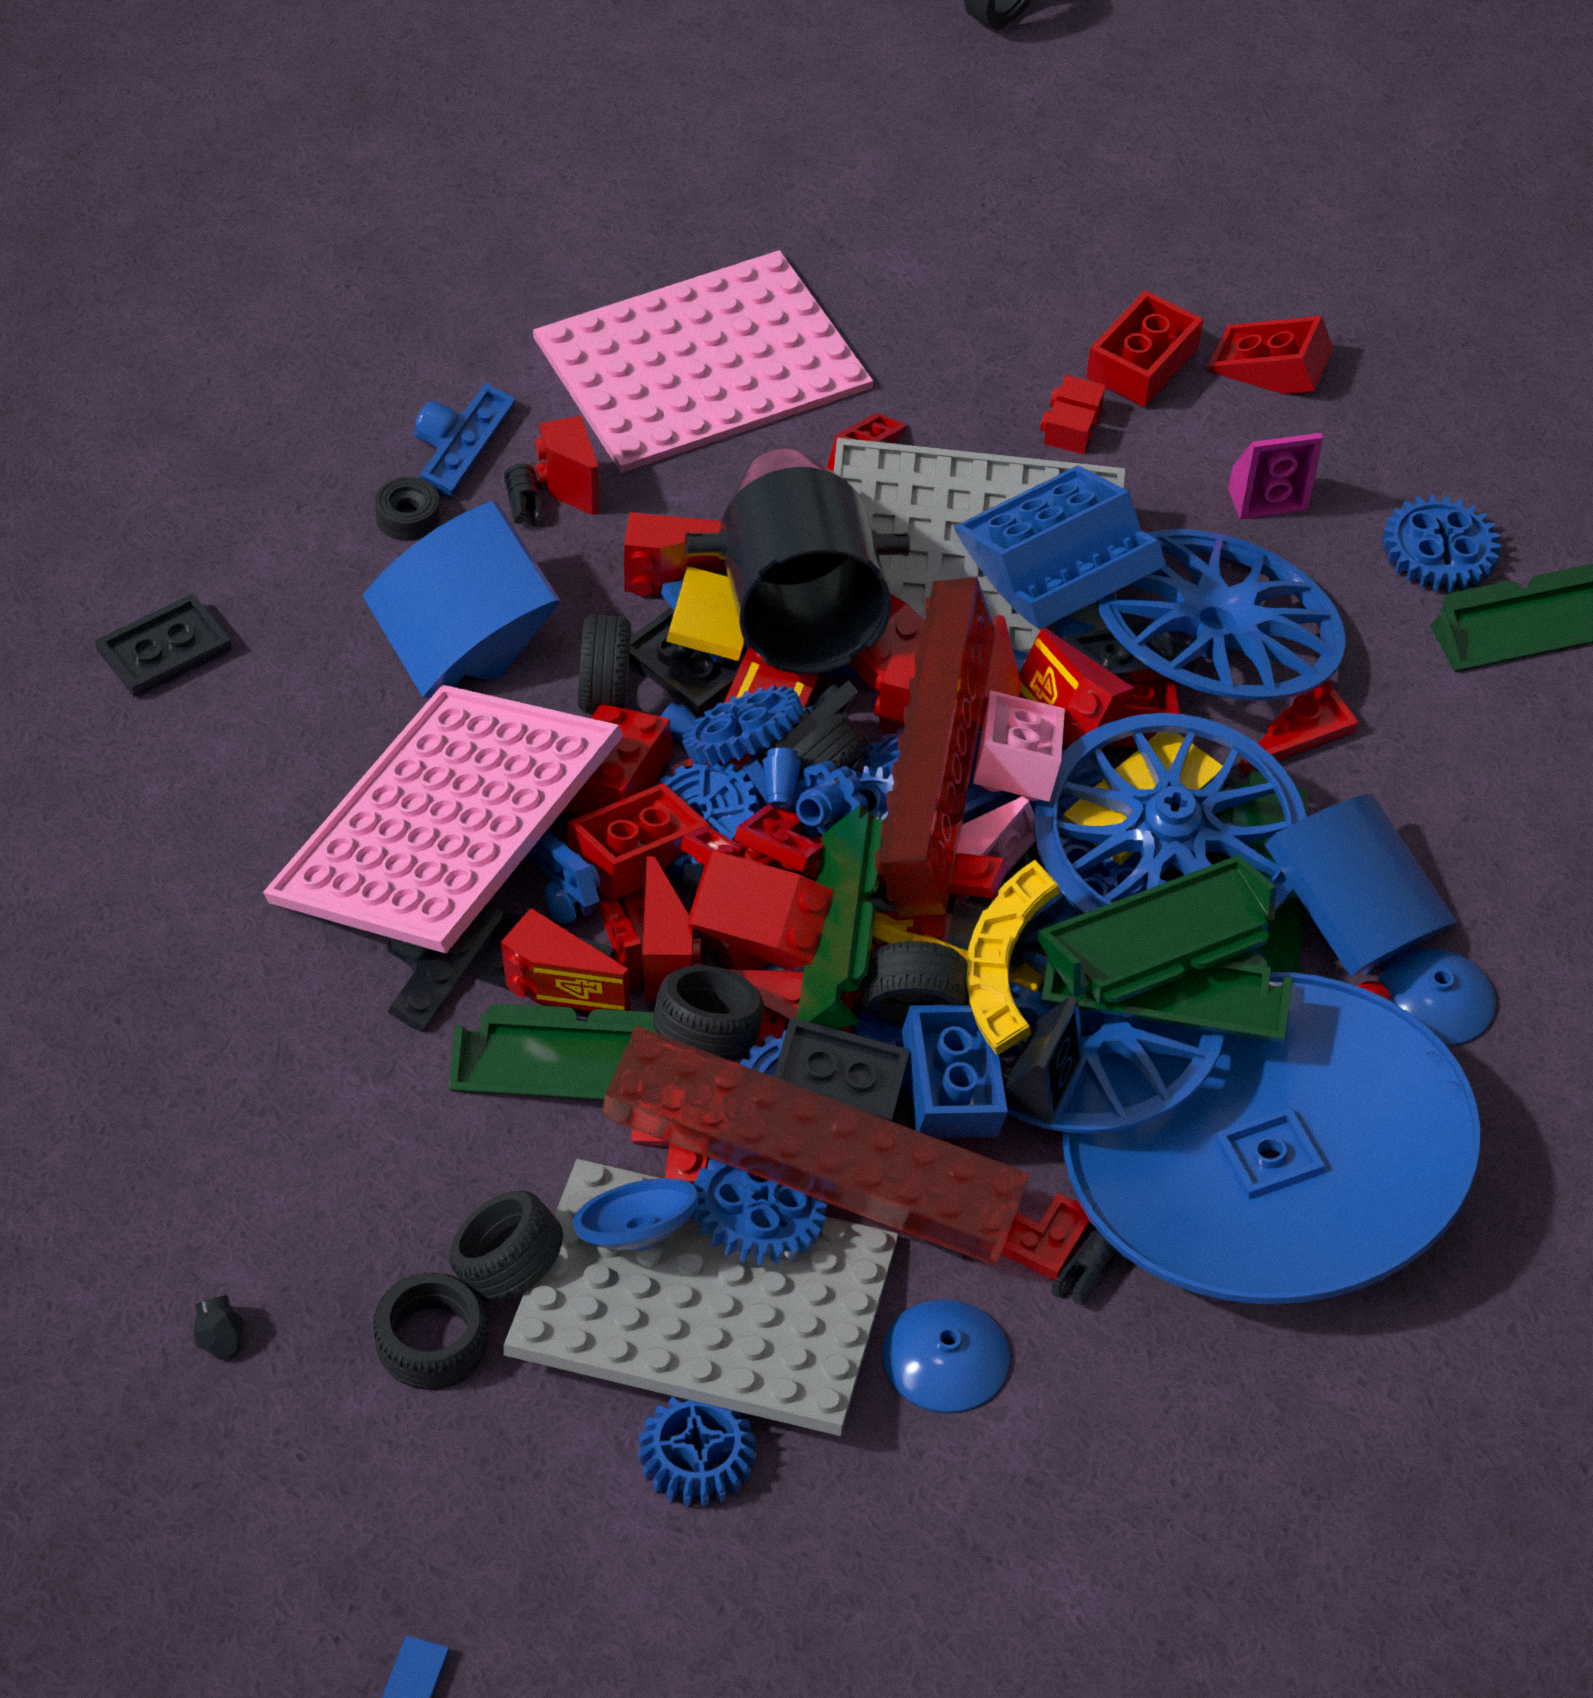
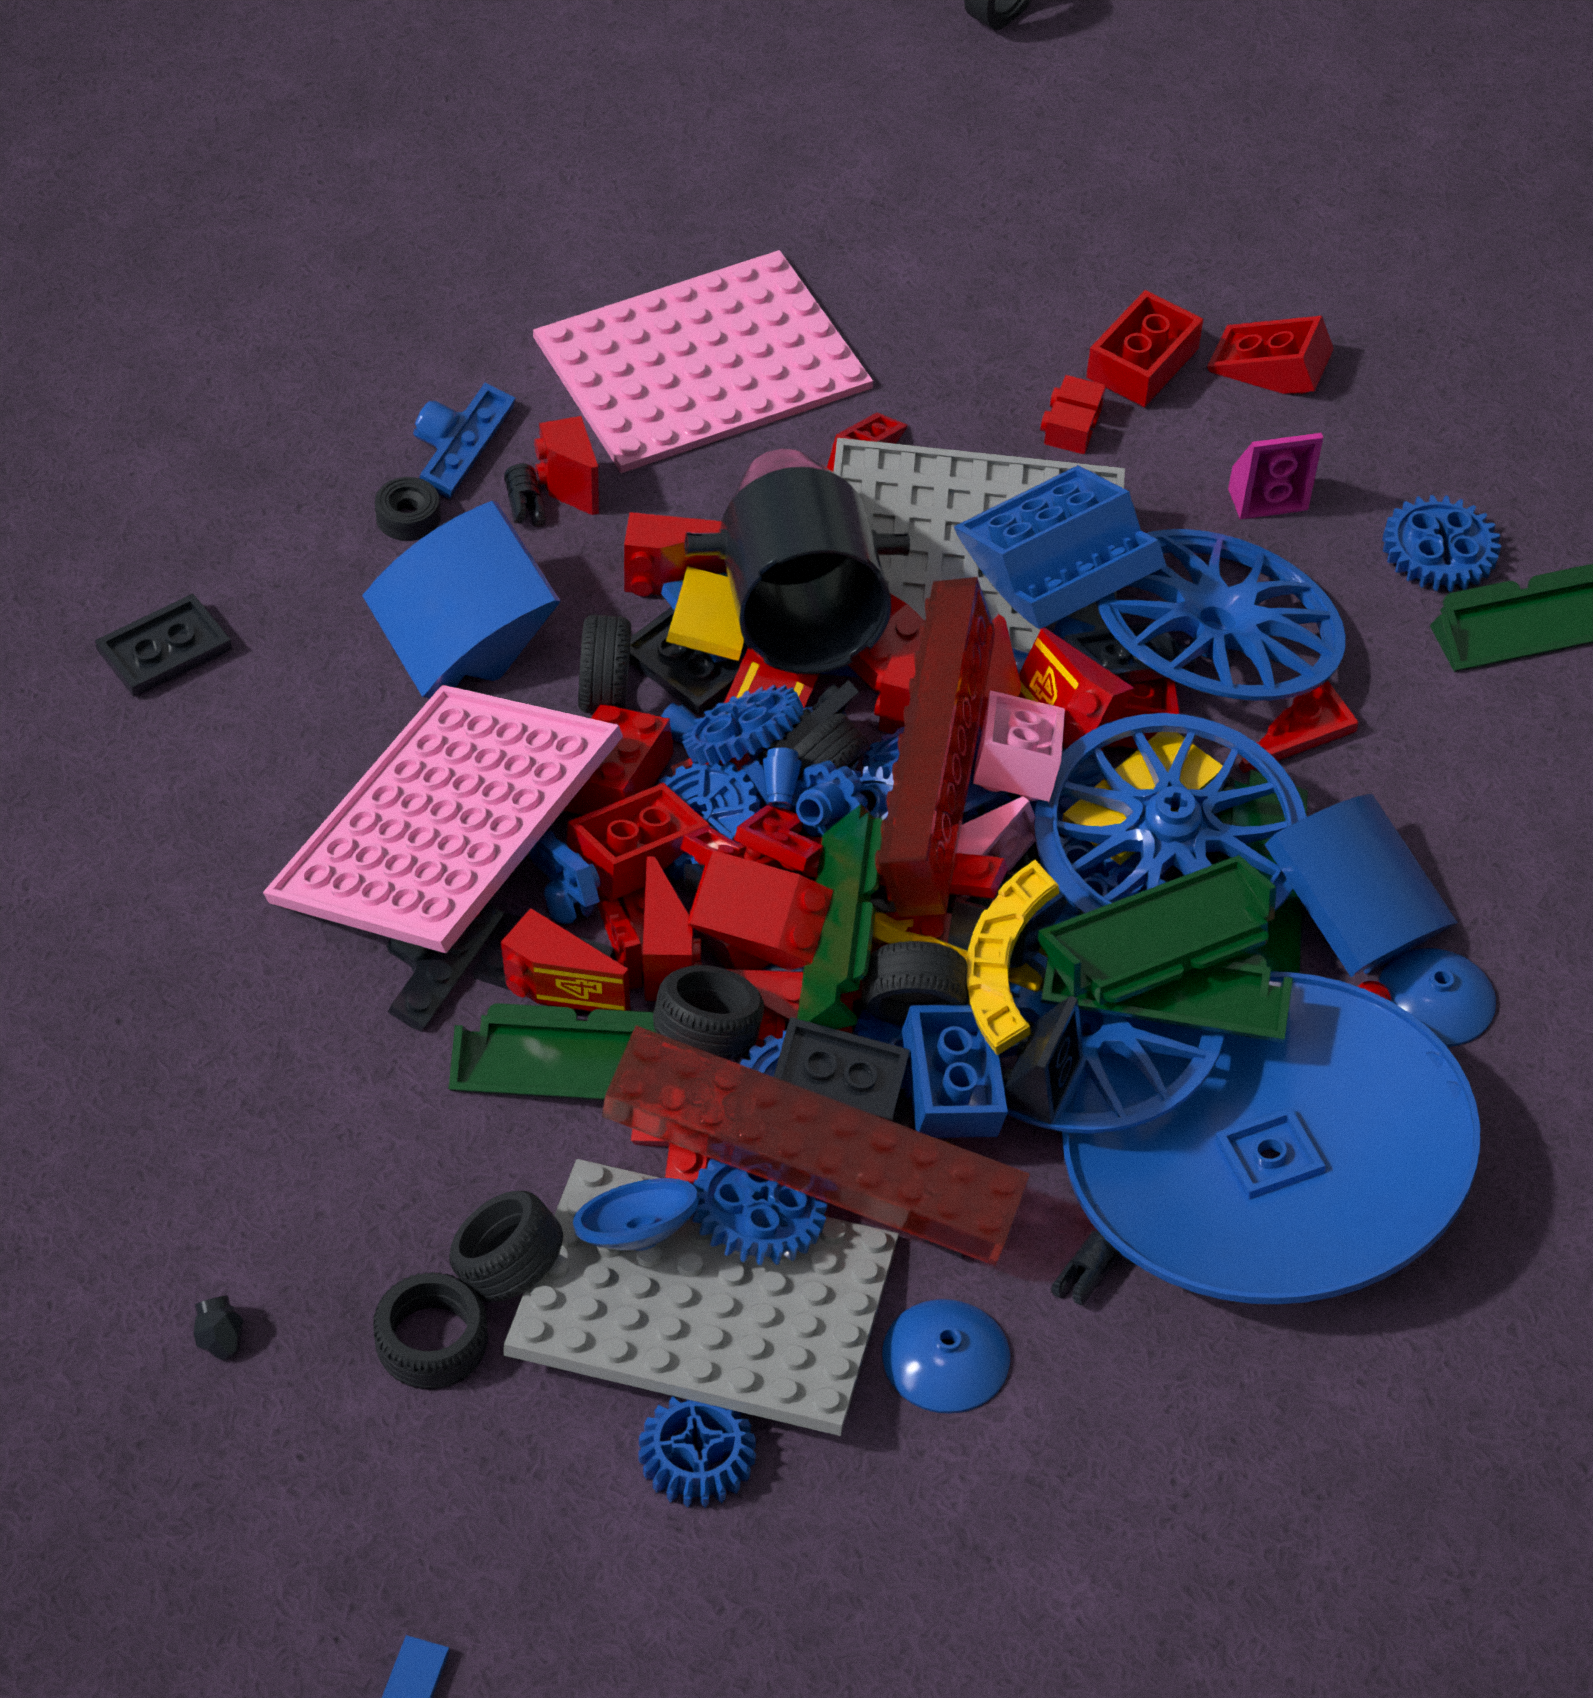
red plate [982,1193,1091,1281] -> none

